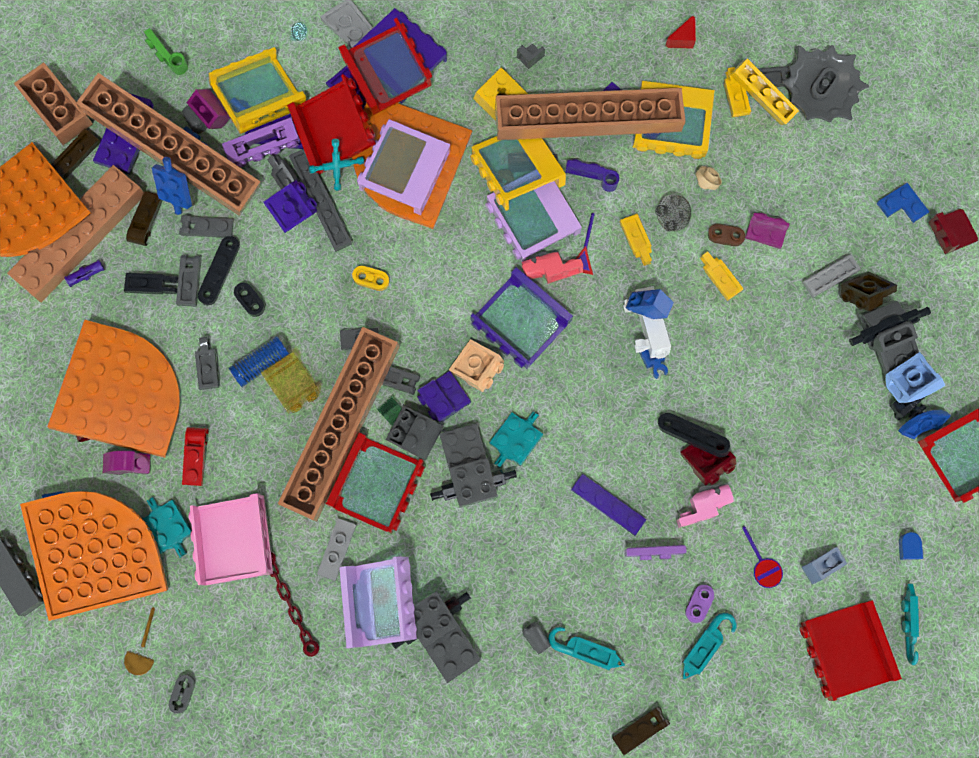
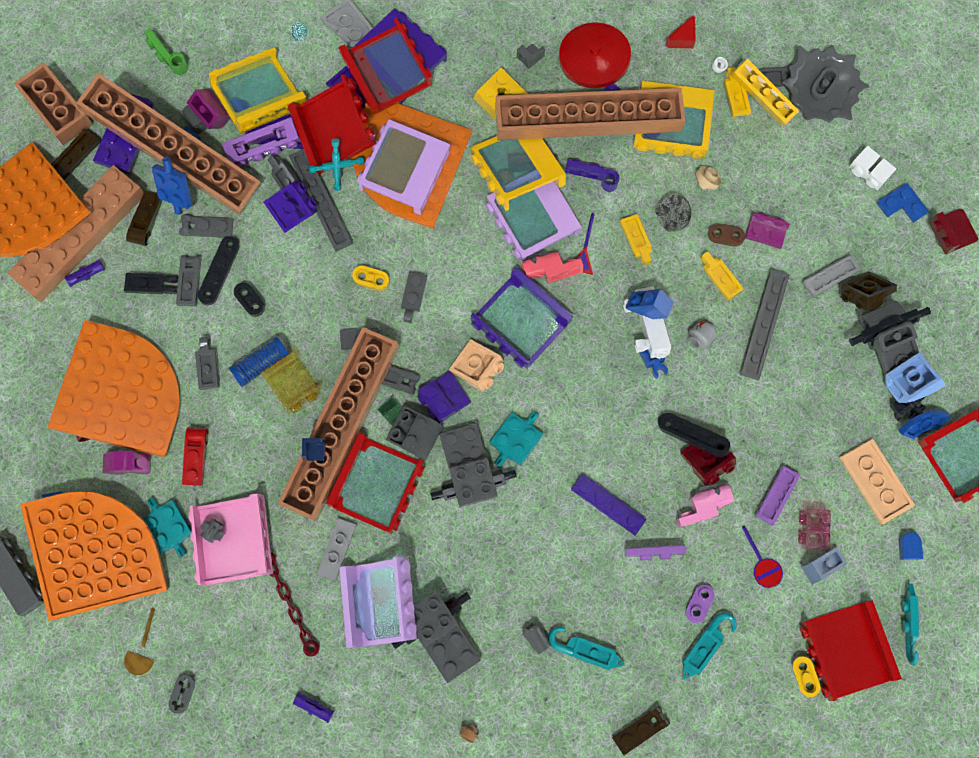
none -> dark grey gear [199,518,225,543]
none -> dark purple pin [293,692,335,723]
none -> dark blue panel [302,438,326,461]
none -> dark grey plate [401,271,428,323]
none -> medium nougat plate [459,724,478,743]
none -> red dish [559,22,631,88]
none -> light grey head [688,321,717,349]
none -> white hinge [712,57,728,73]
none -> dark grey plate [740,269,790,381]
none -> medium lavender plate [755,465,800,526]
none -> yellow plate [793,656,820,697]
none -> clear pink brick [798,508,831,551]
none -> light nougat tile [839,438,915,525]
none -> white piece [849,146,896,190]

